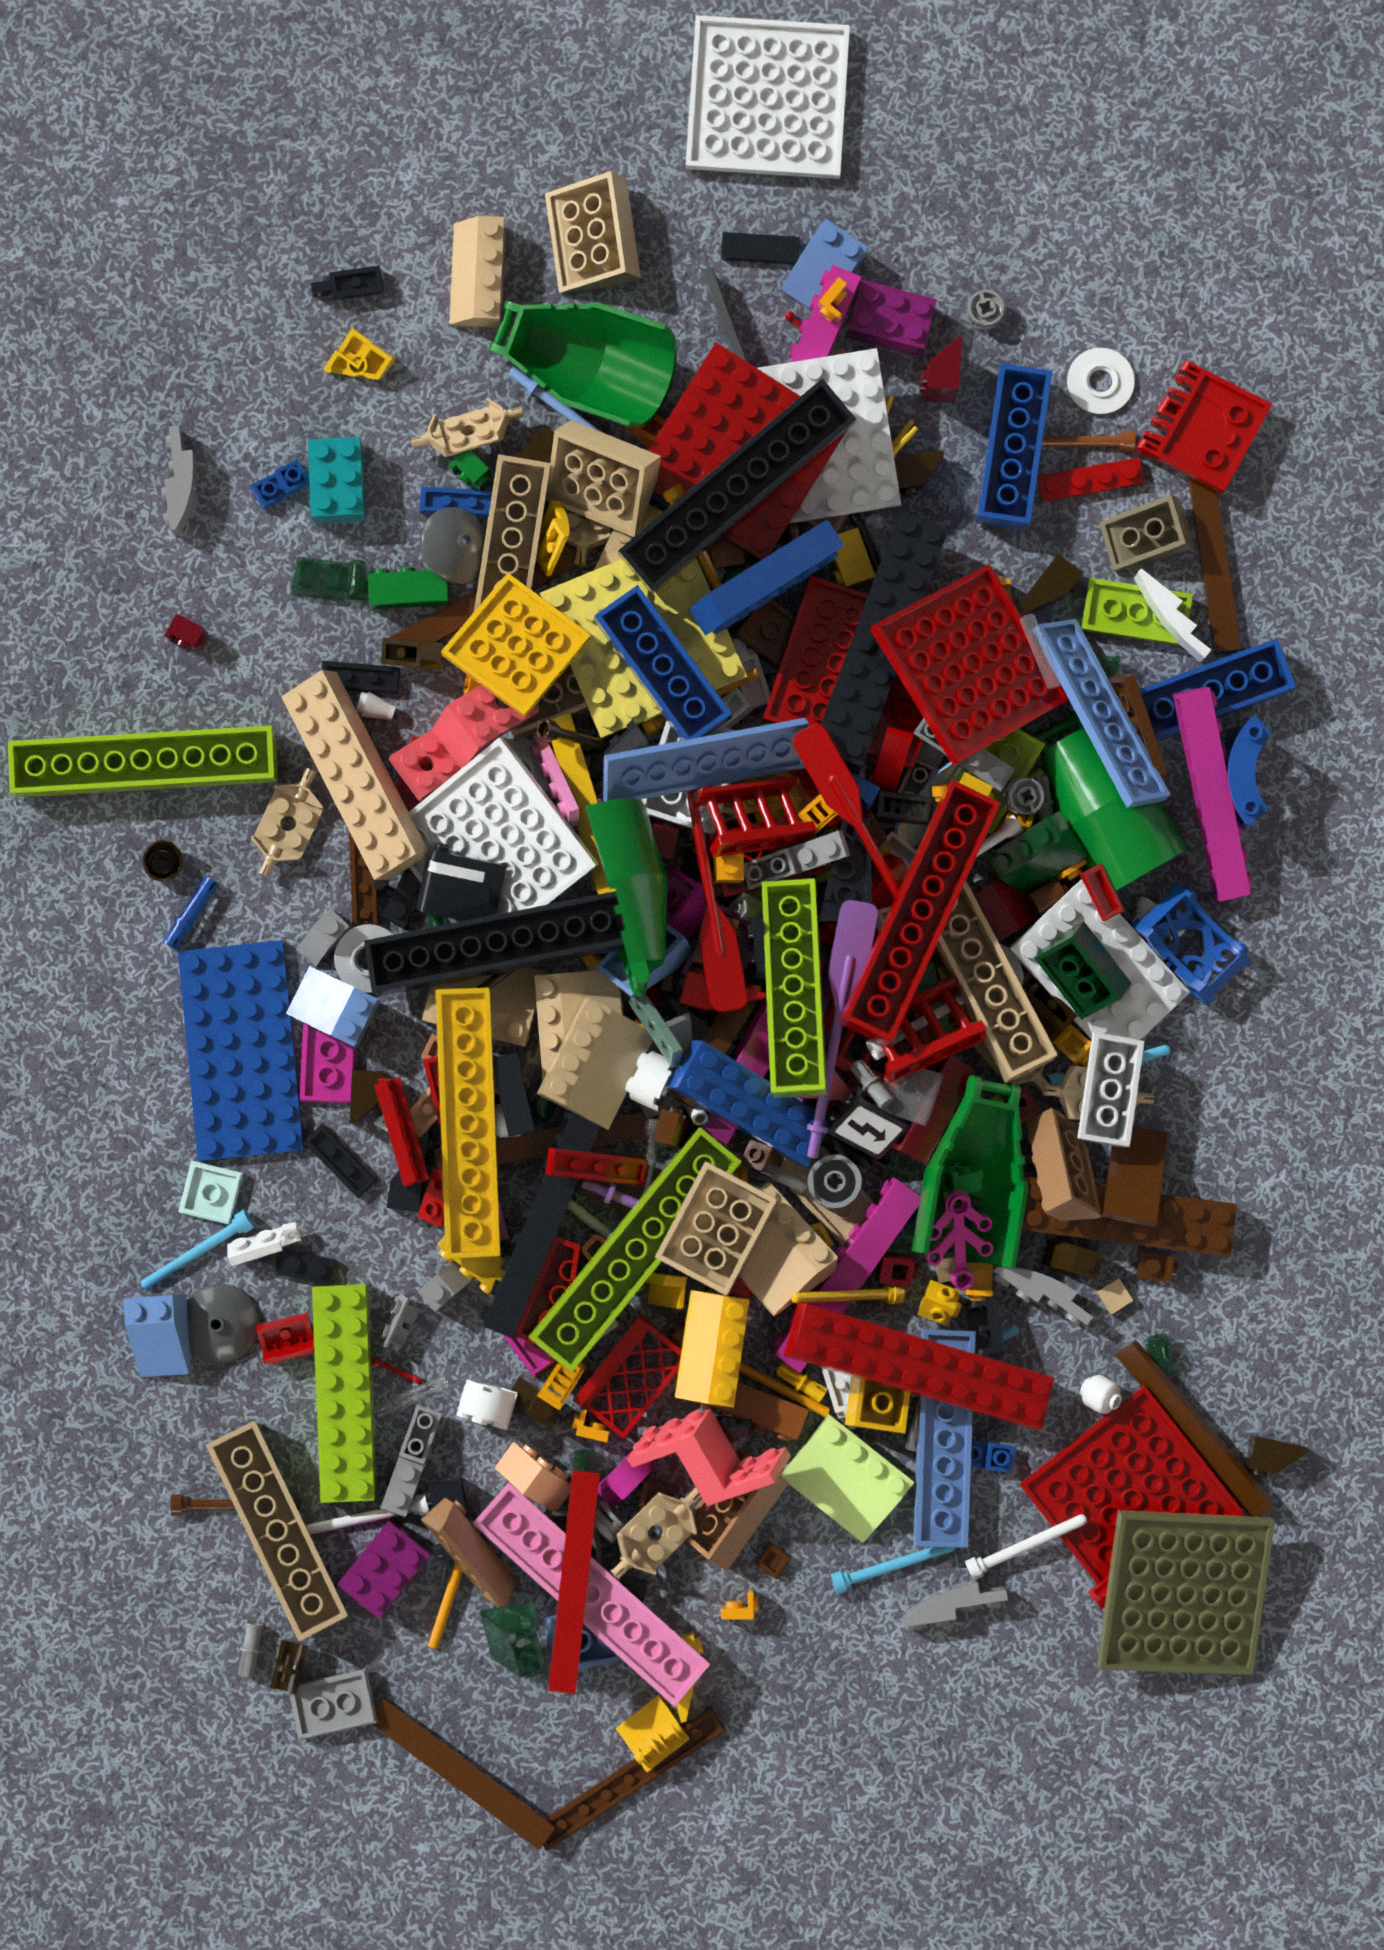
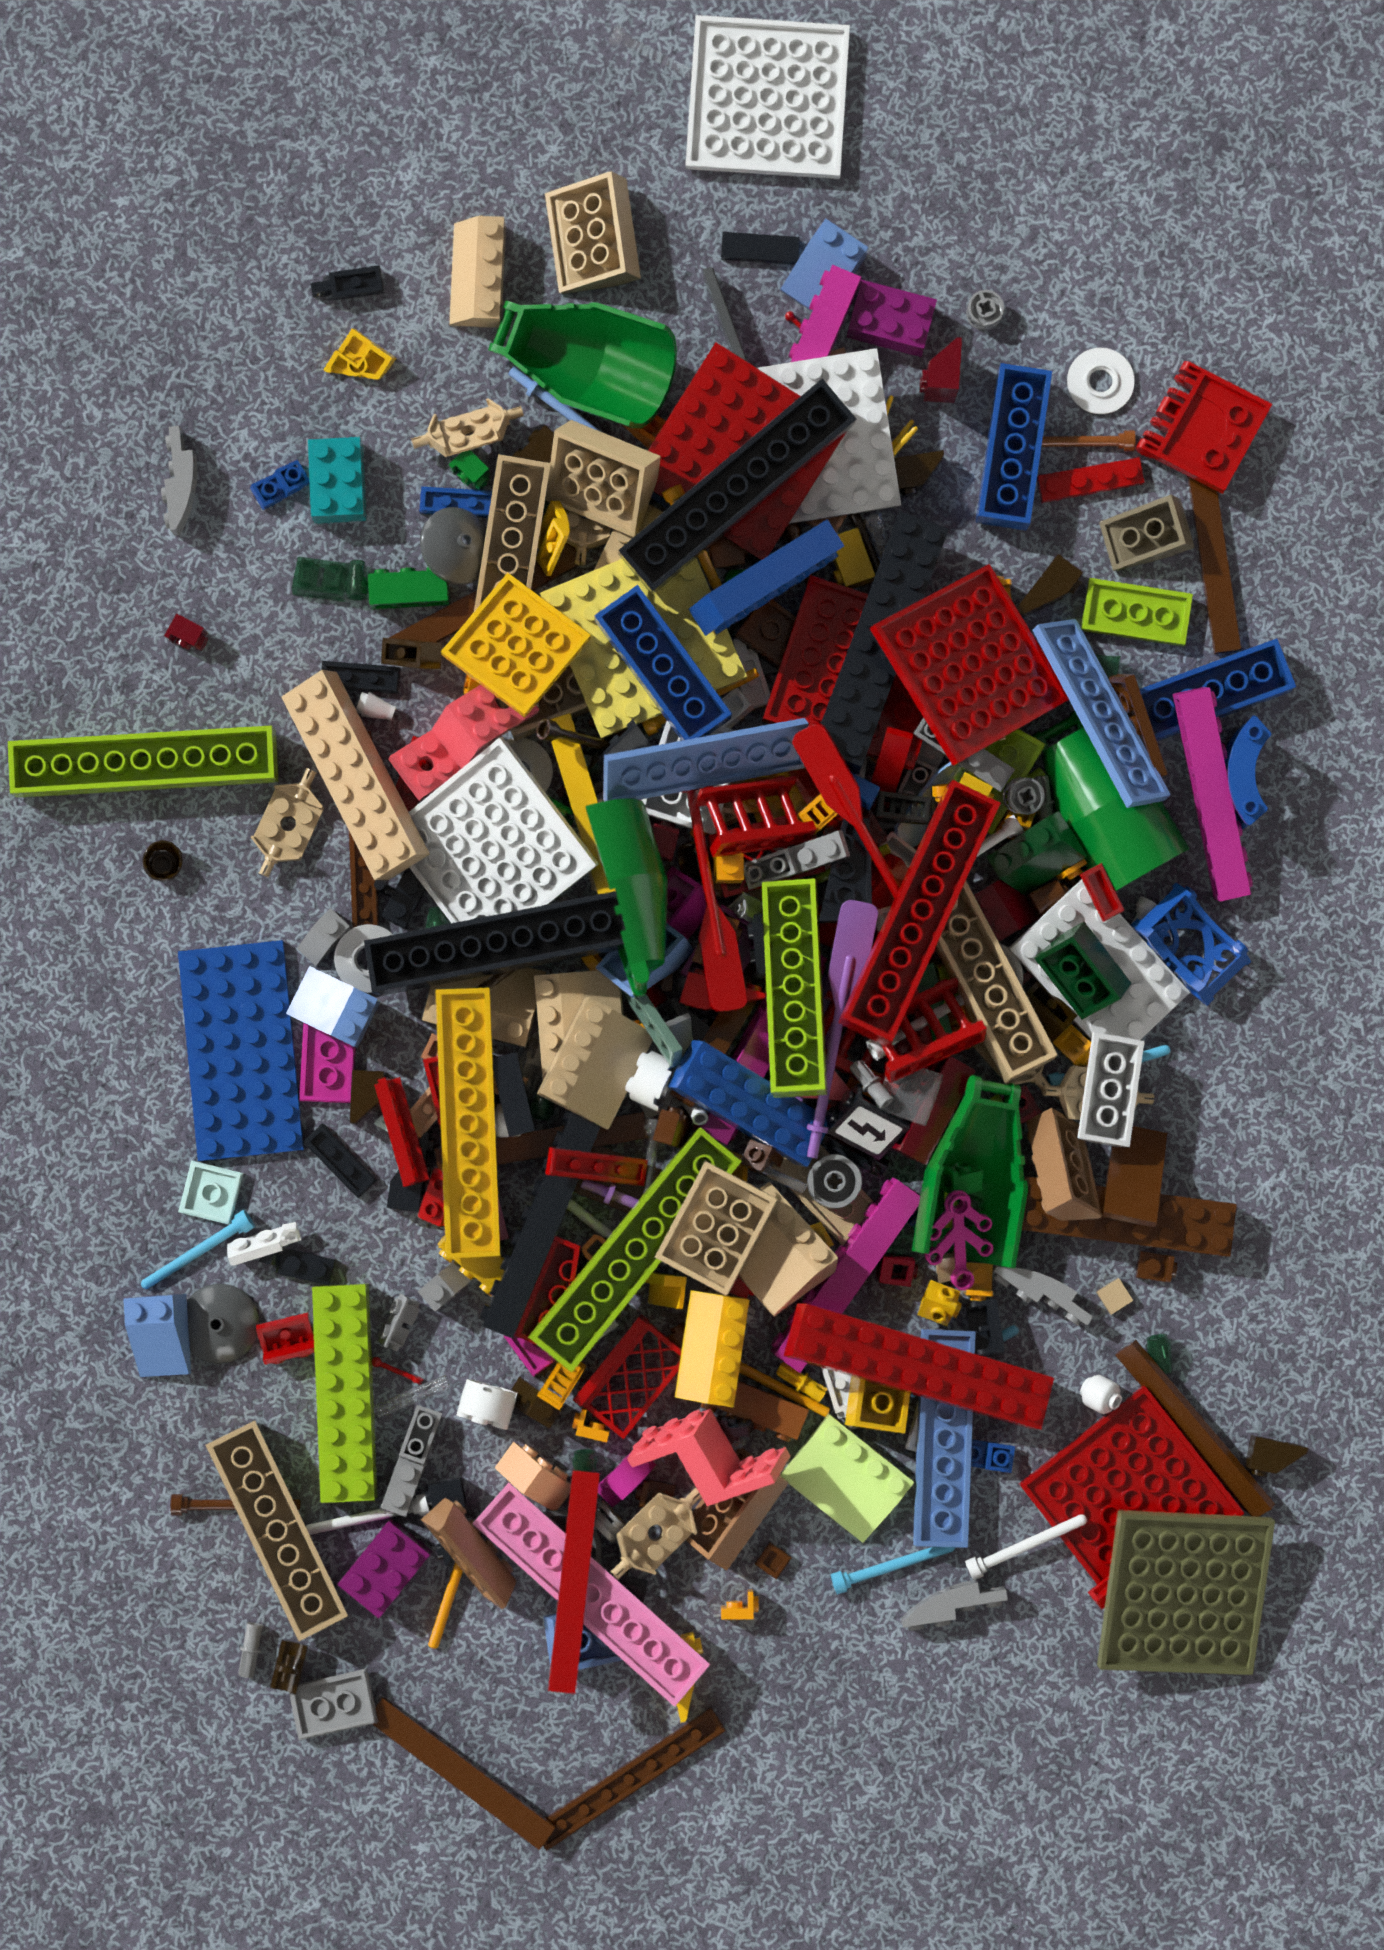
blue pin [162,875,220,951] -> none
black door [416,843,507,921] -> none
clear green slope [480,1602,547,1678] -> none
bright pink plate [530,732,579,827] -> none
yellow hinge [616,1695,690,1772] -> none
yellow piece [791,1284,905,1304] -> none
light orange bracket [818,277,847,323] -> none
clear axle [1020,614,1061,689] -> none
dark brown slope [1041,1238,1103,1279] -> none
white slope [1134,569,1211,662] -> none

